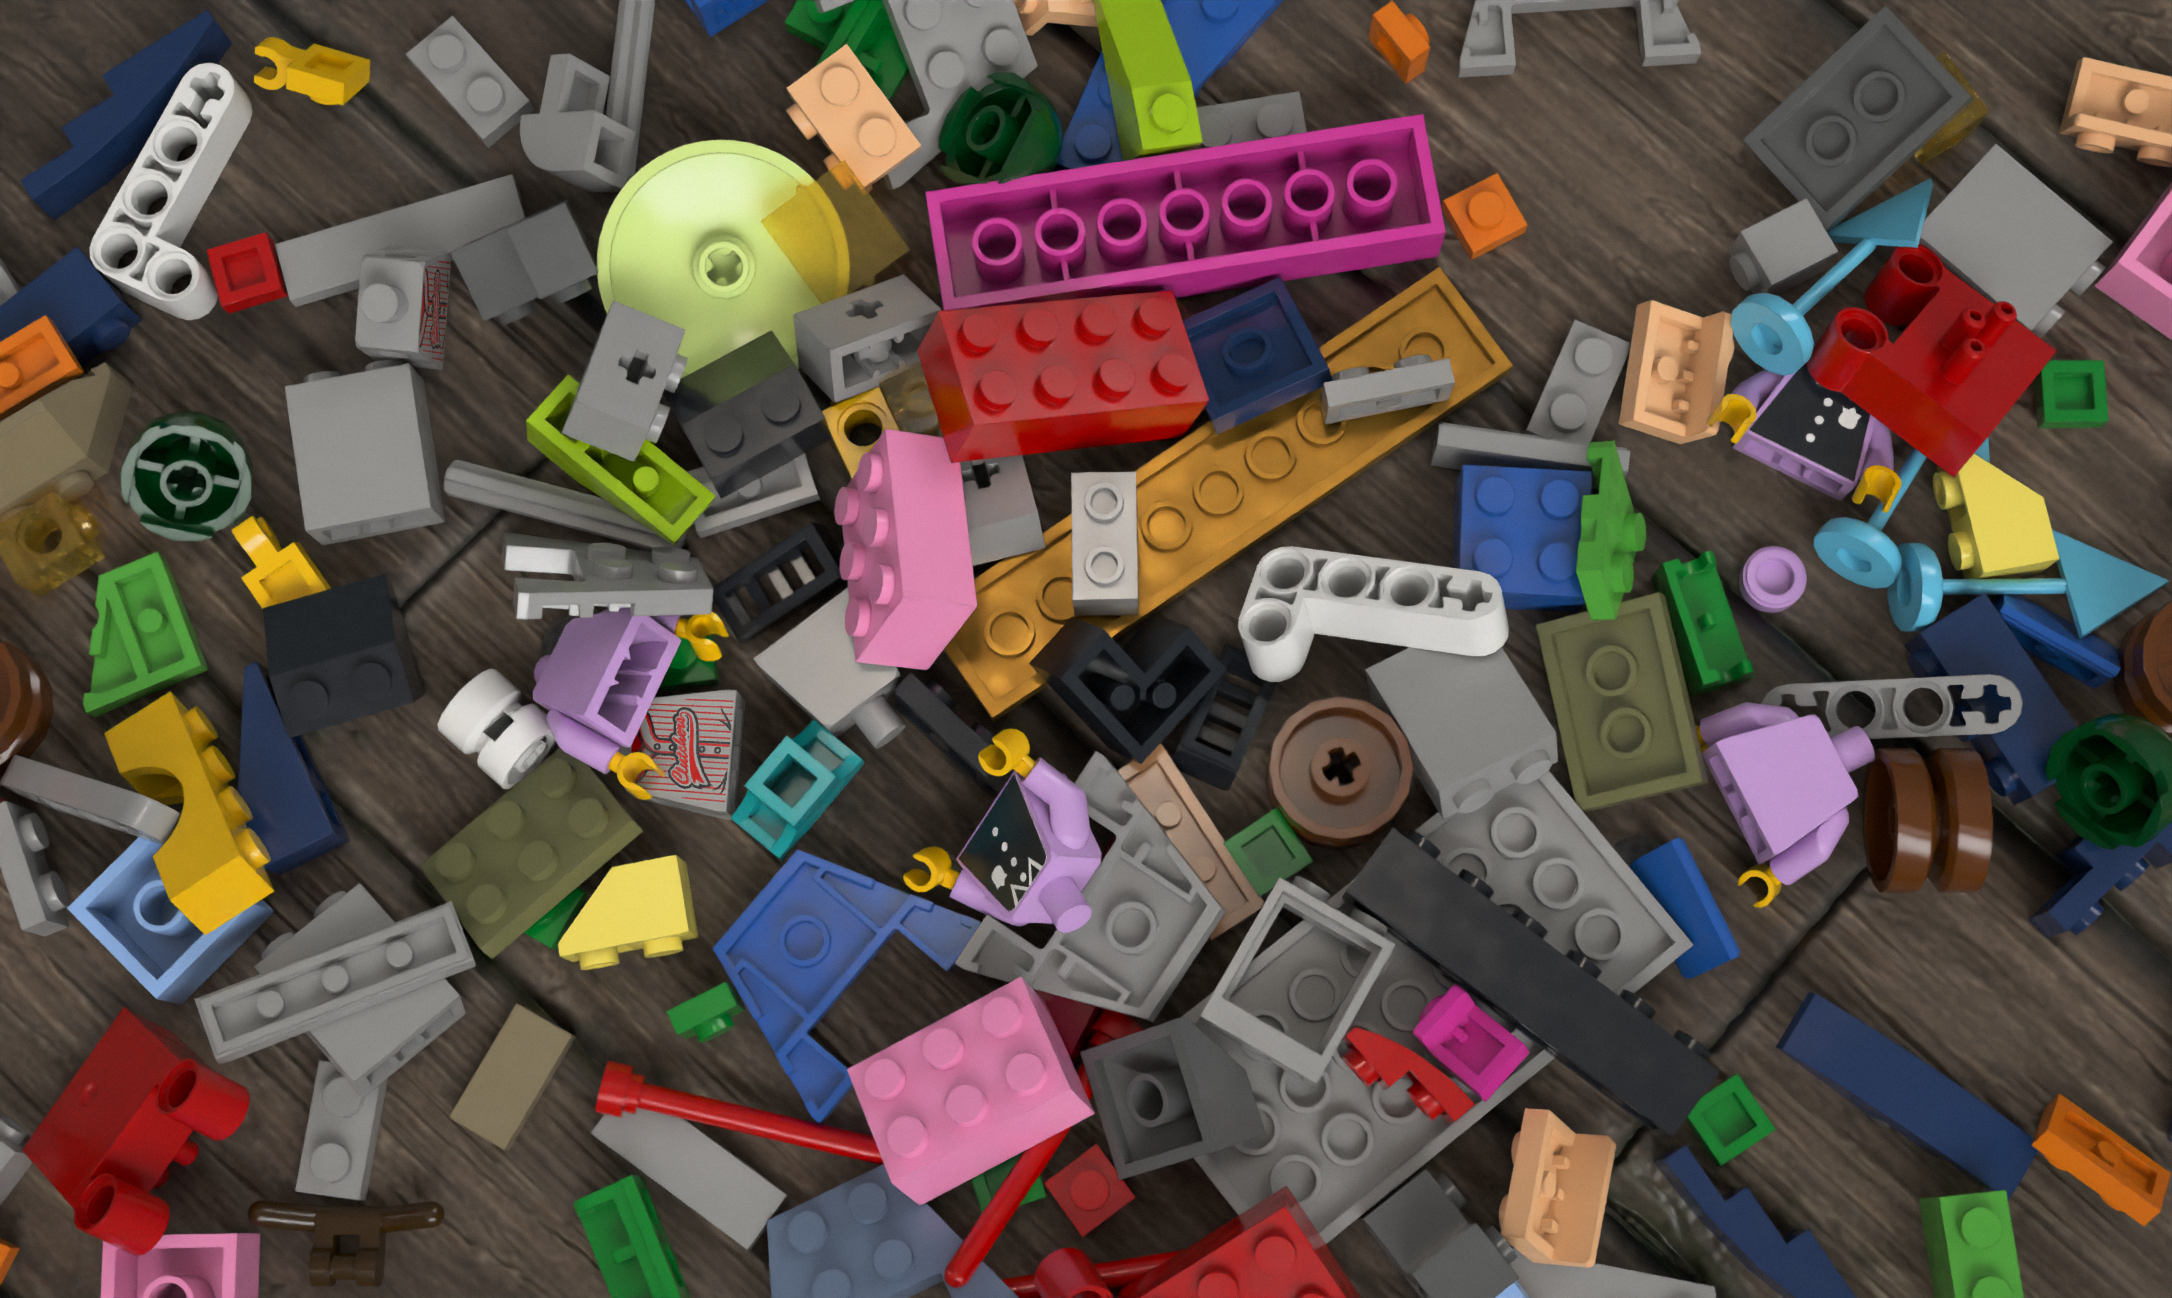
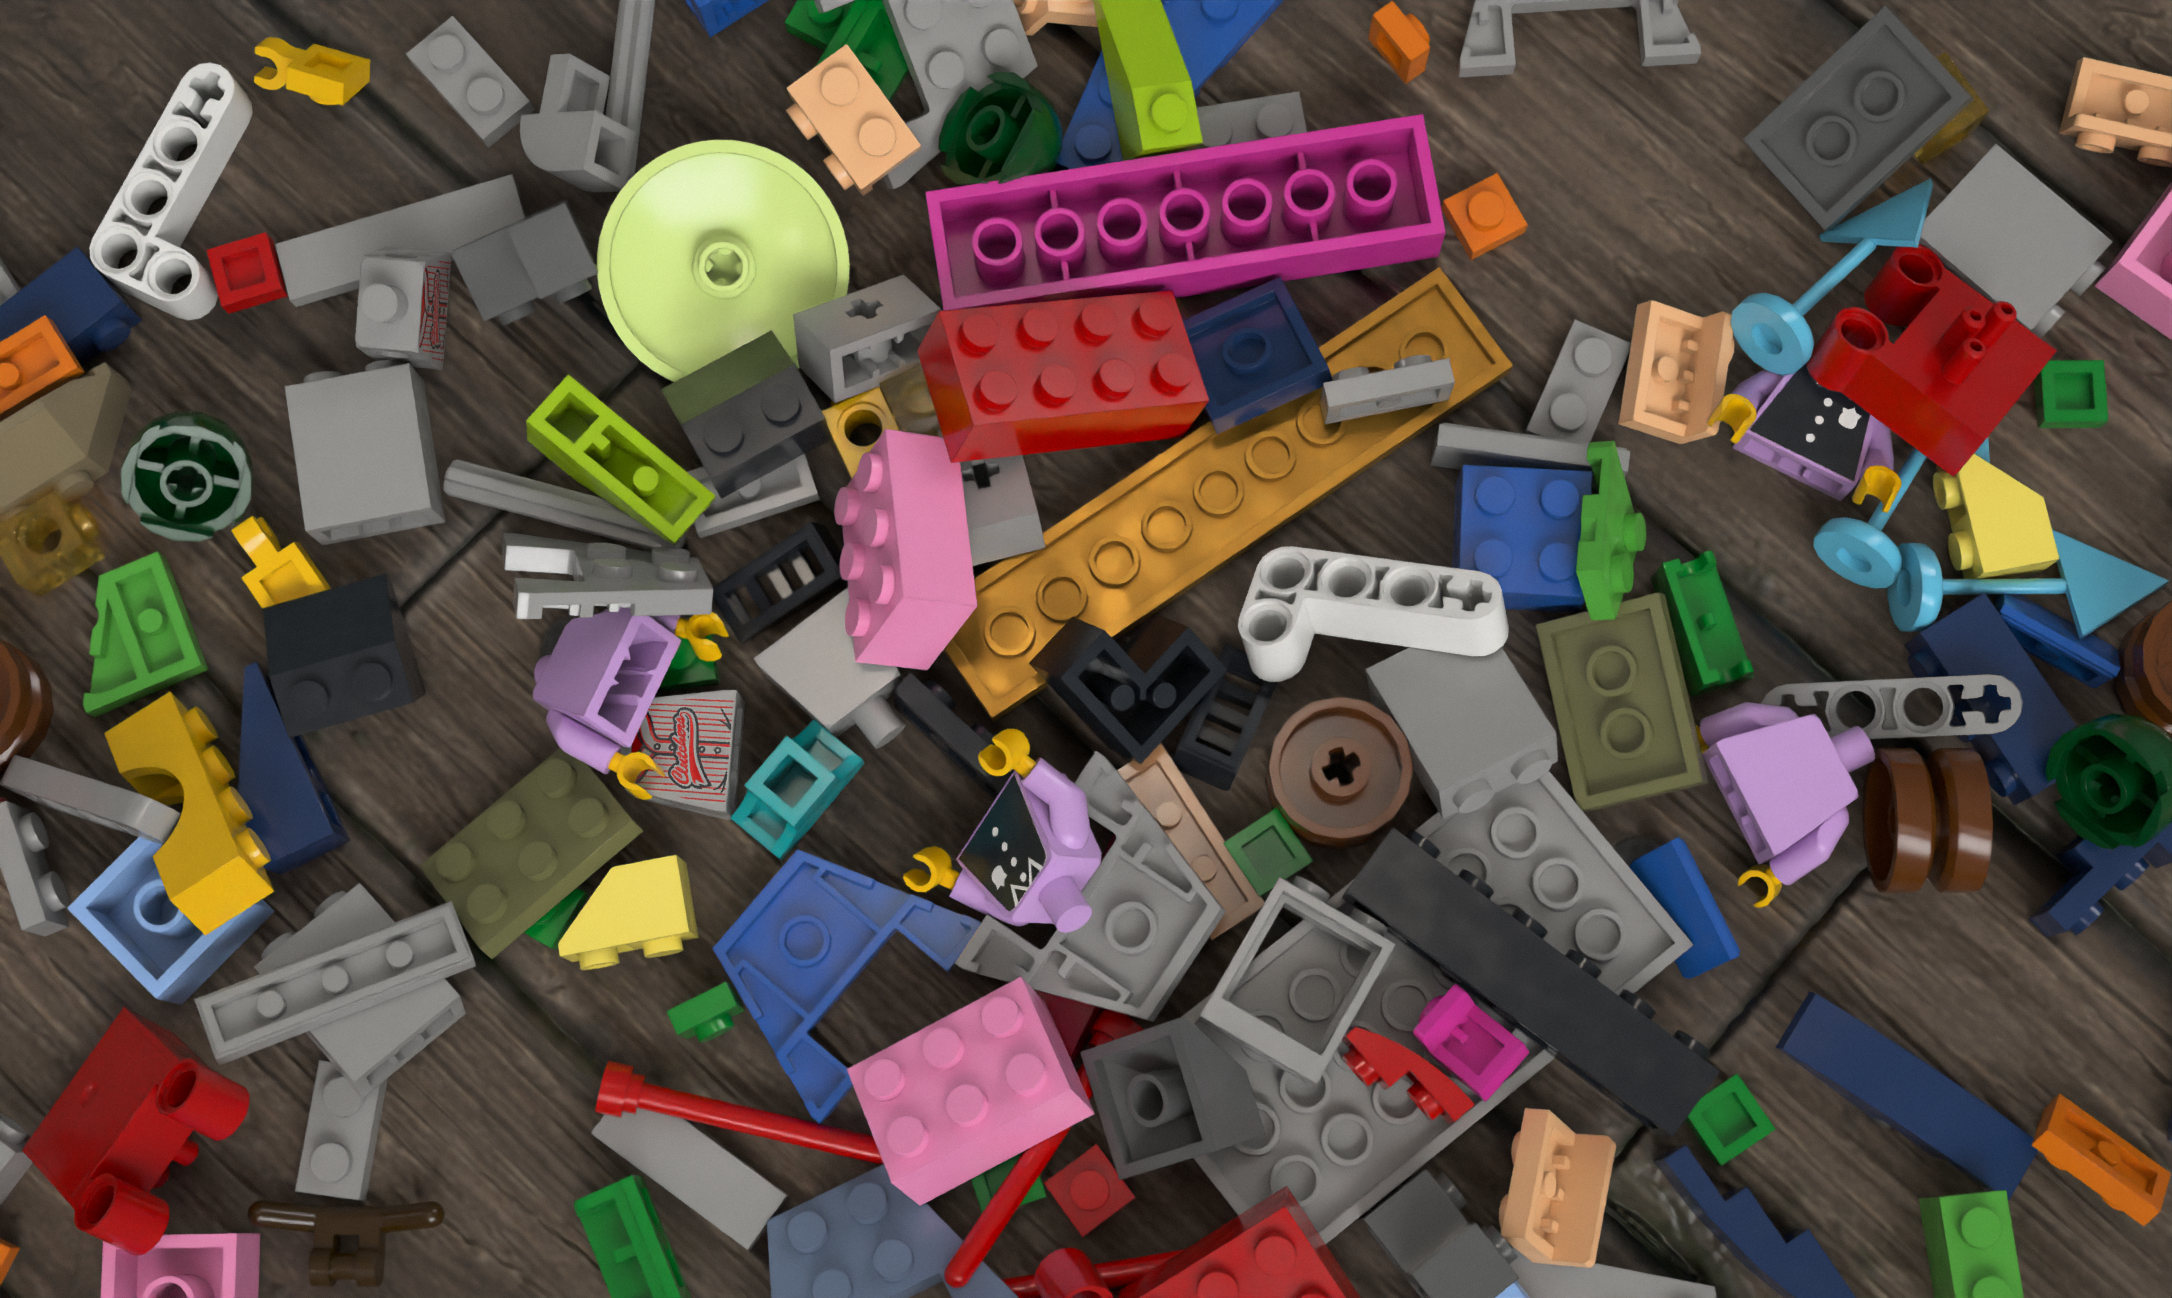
dark blue slope [20,10,232,220] -> none
white wheel [438,668,557,789] -> none
dark tan tile [449,1003,576,1151] -> none
light grey brick [561,300,688,462] -> none
clear yellow piece [760,160,910,304] -> none
light grey brick [1071,472,1138,616] -> none
light grey brick [1729,198,1838,295] -> none
lavender tile [1738,546,1807,613] -> none

